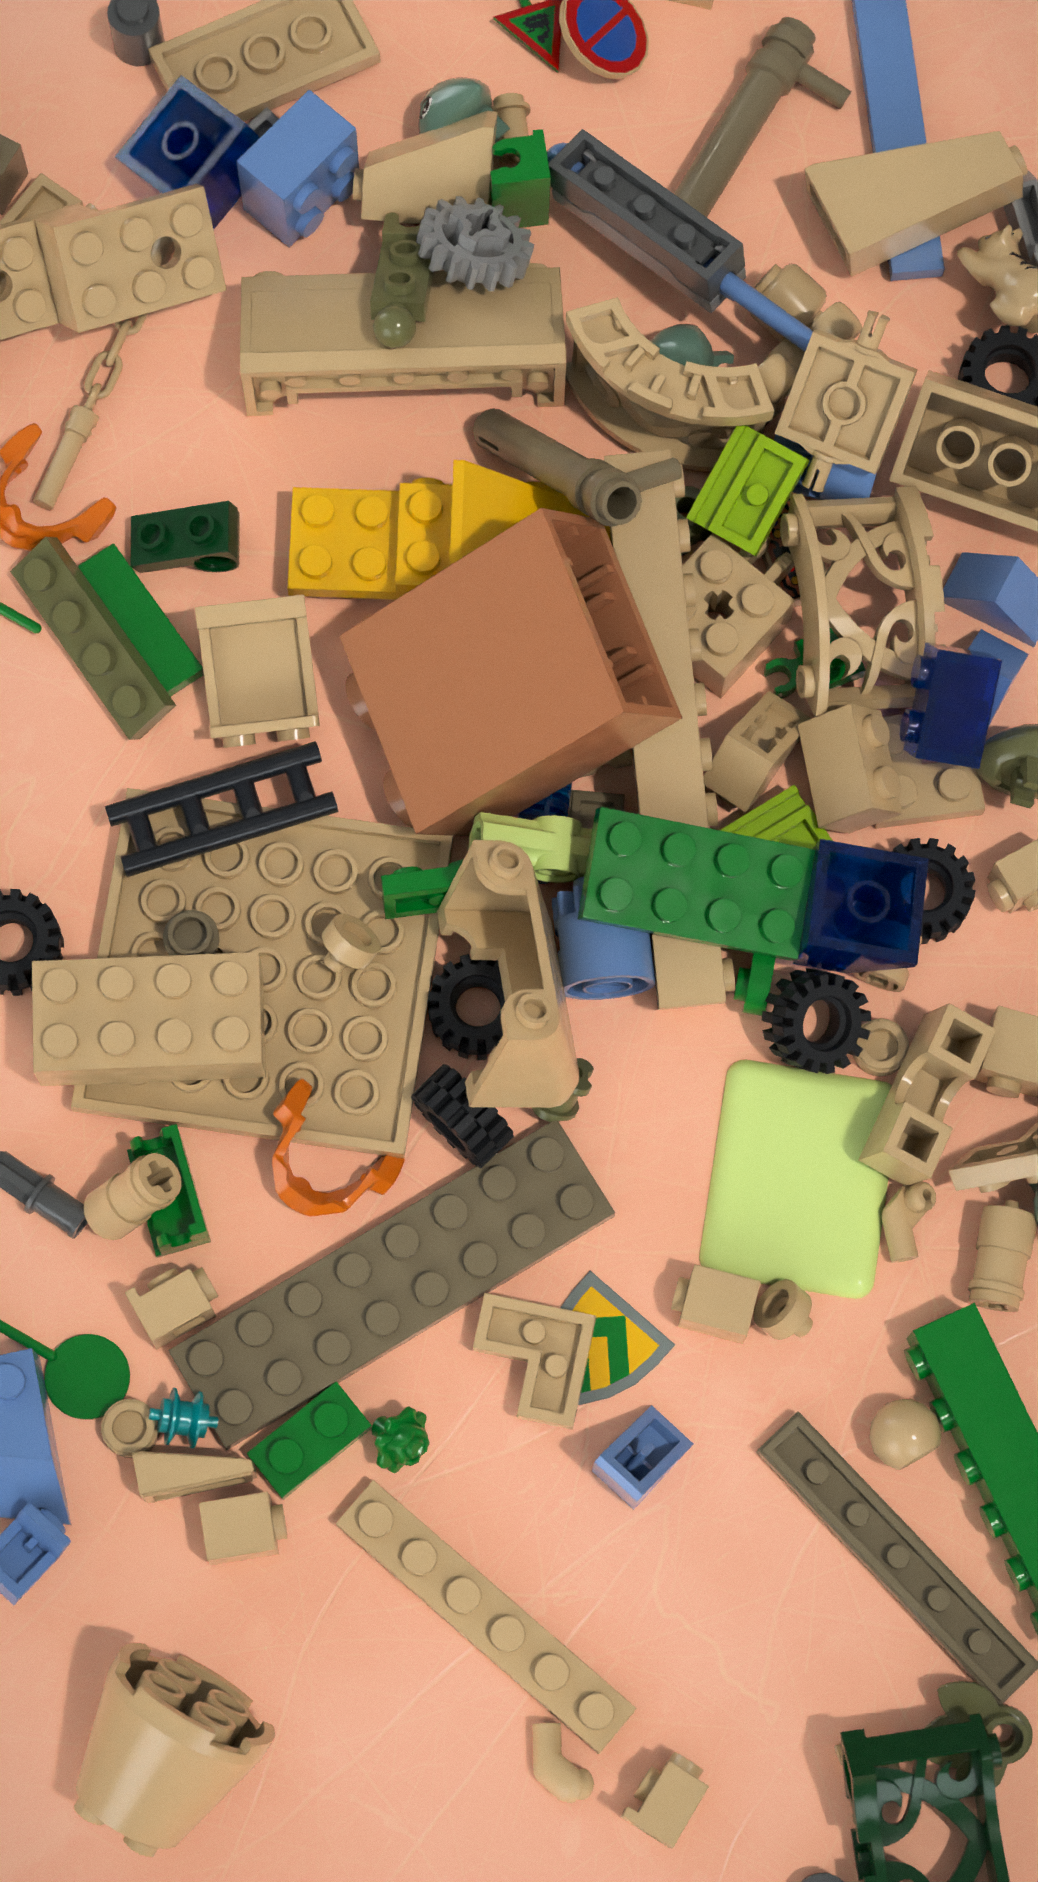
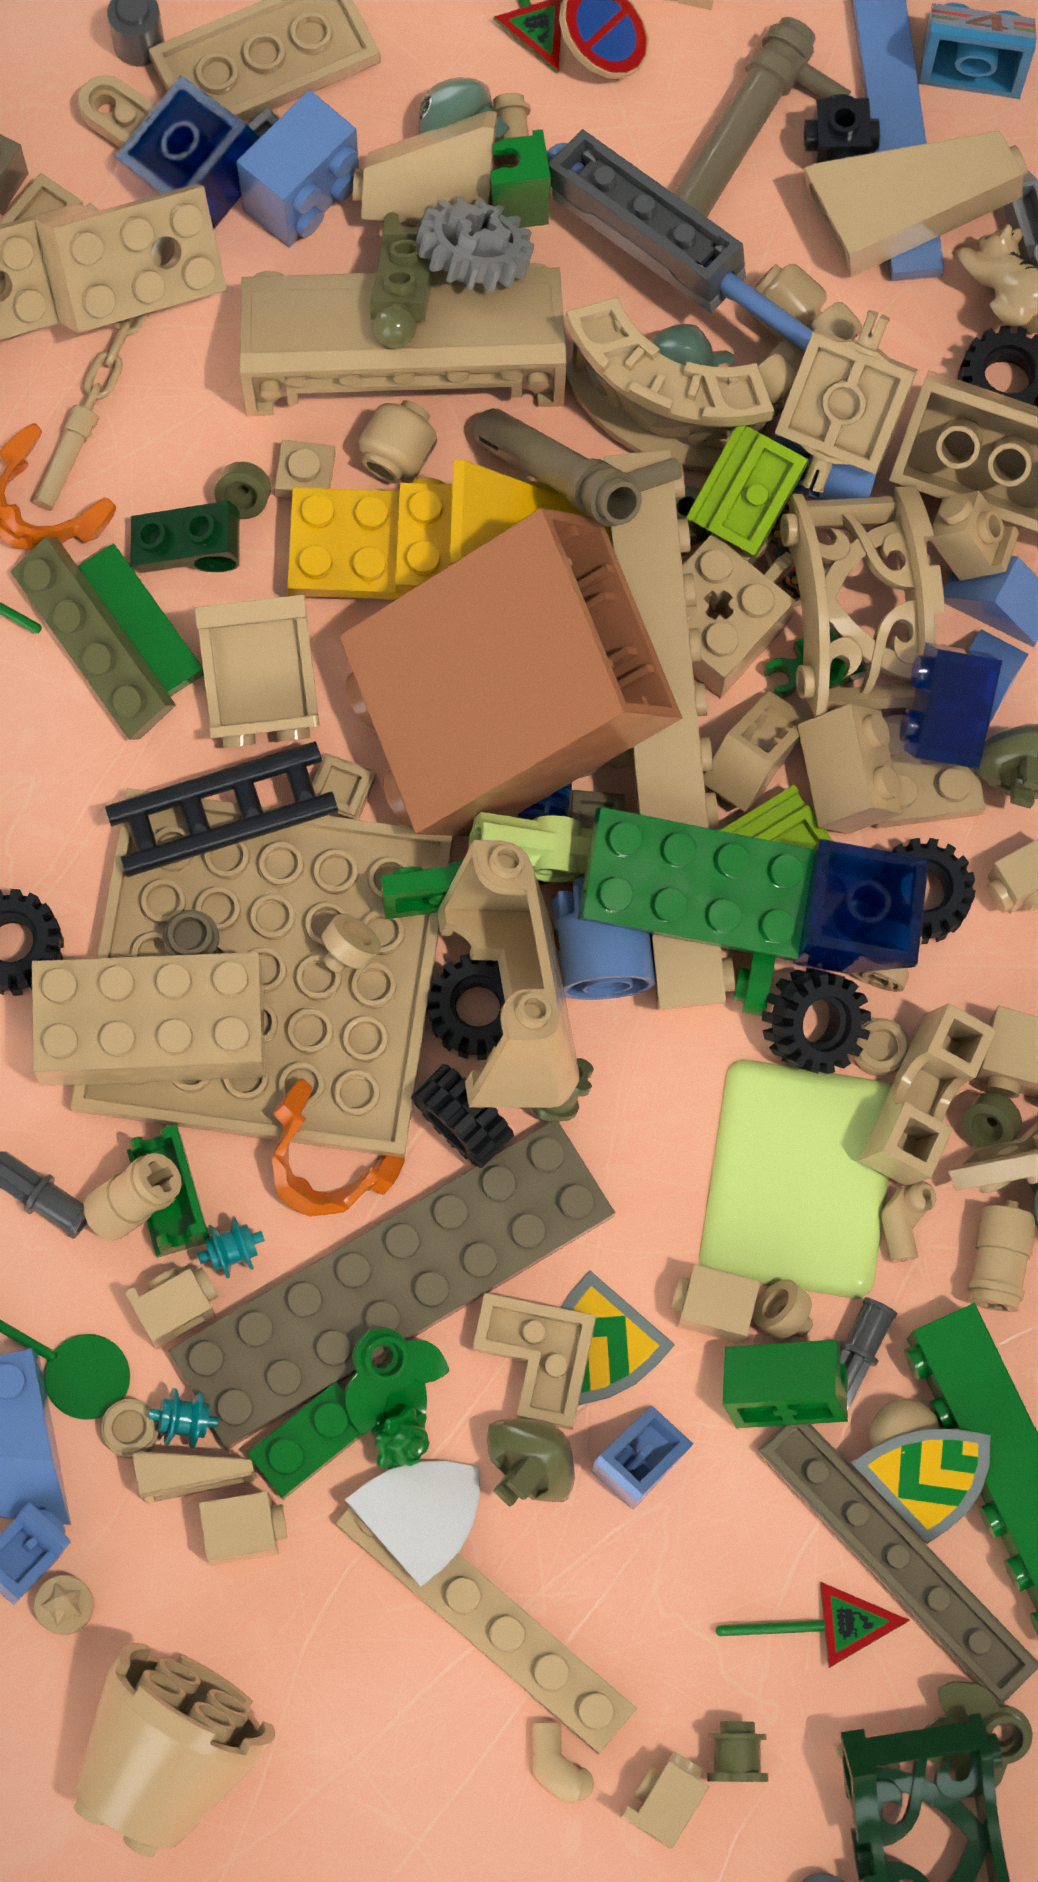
none -> tan tile [34,1575,94,1635]
none -> tan plate [78,75,174,160]
none -> teal wheel [197,1216,265,1279]
none -> olive tile [214,462,271,519]
none -> tan plate [275,440,336,499]
none -> tan tile [312,752,377,820]
none -> green plate [344,1327,450,1434]
none -> white sticker [345,1461,480,1587]
none -> tan head [358,400,437,483]
none -> olive piece [487,1419,575,1507]
none -> olive brick [707,1721,768,1782]
none -> piece [715,1582,910,1669]
none -> green hinge [722,1339,848,1428]
none -> black brick [804,94,880,164]
none -> dark grey axle [838,1297,898,1409]
none -> sticker [852,1429,990,1544]
none -> dark azure slope [918,3,1037,99]
none -> tan brick [931,490,1019,581]
none -> olive tile [961,1092,1022,1147]

